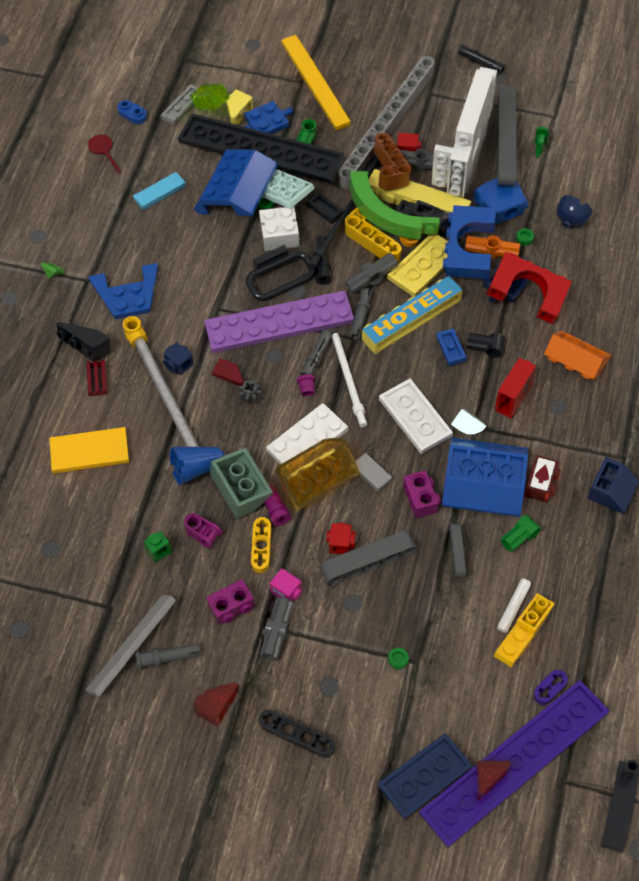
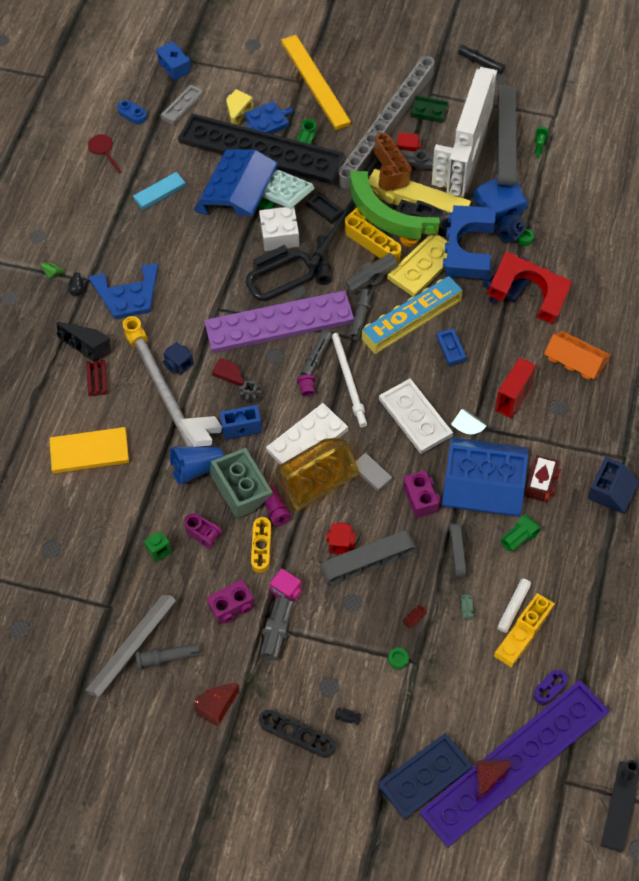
clear neon green brick [190,84,230,110] -> none
orange piece [465,236,520,259] -> none
black piece [466,332,505,358] -> none
dark blue cylinder [556,195,593,229] -> none
none -> black cylinder [68,272,83,296]
none -> blue brick [156,41,191,80]
none -> white tile [179,416,222,447]
none -> blue brick [220,405,262,439]
none -> black piece [335,707,361,725]
none -> clear red piece [403,605,426,628]
none -> dark green plate [411,95,449,123]
none -> sand green piece [461,594,474,620]
none -> dark blue brick [495,214,525,243]

